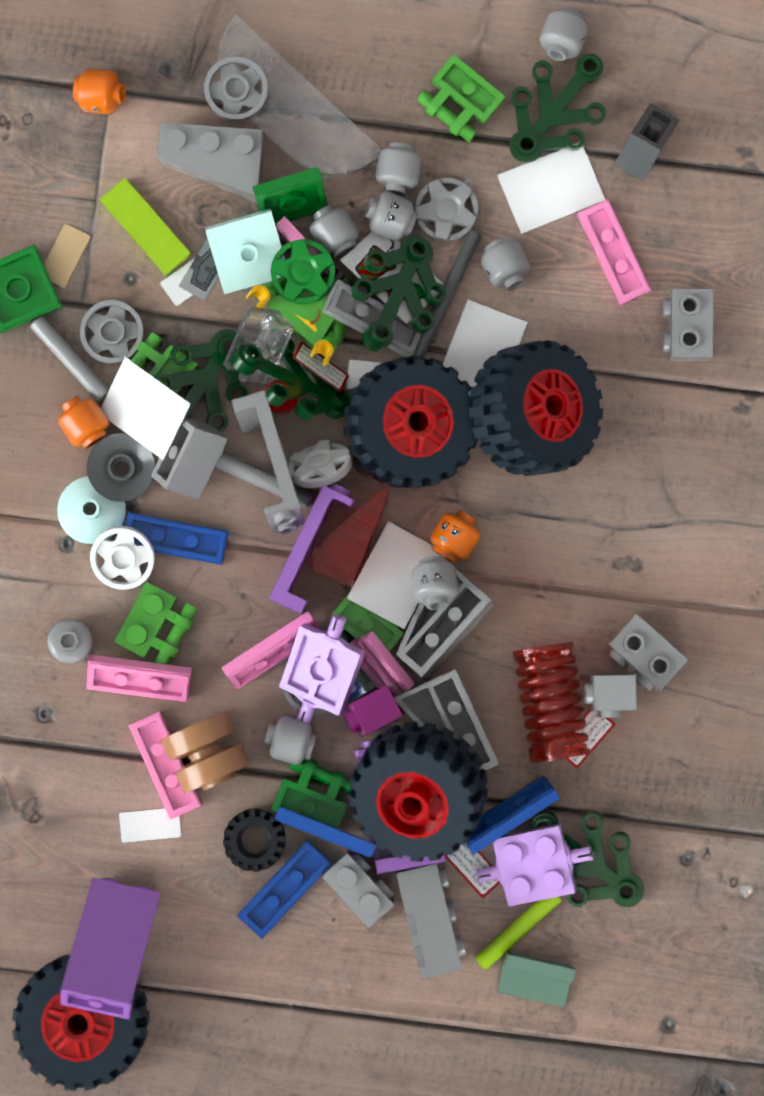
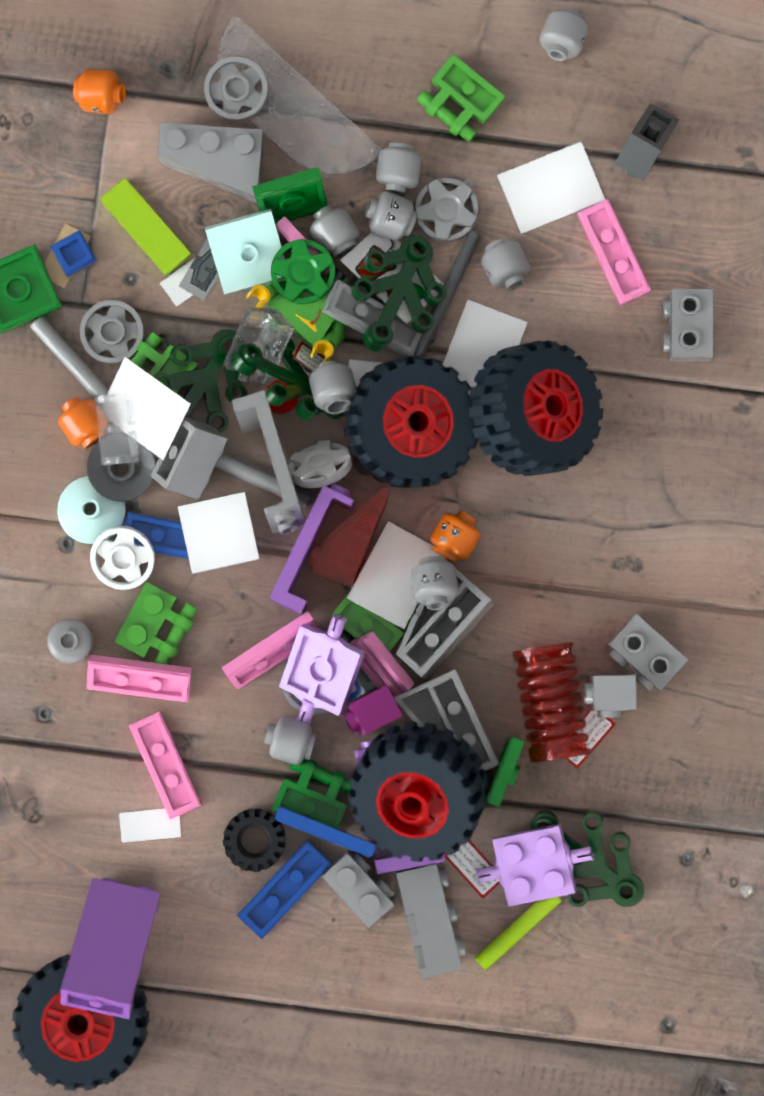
medium nougat wheel [161,711,250,794] -> none
blue tile [466,776,560,855] -> none
sand green panel [497,951,576,1007] -> none
dark green plant [509,54,606,163] -> none
none -> blue tile [50,230,97,278]
none -> clear hinge [95,393,139,465]
none -> white tile [178,492,260,574]
none -> light grey head [309,361,357,414]
none -> green plate [486,736,524,807]

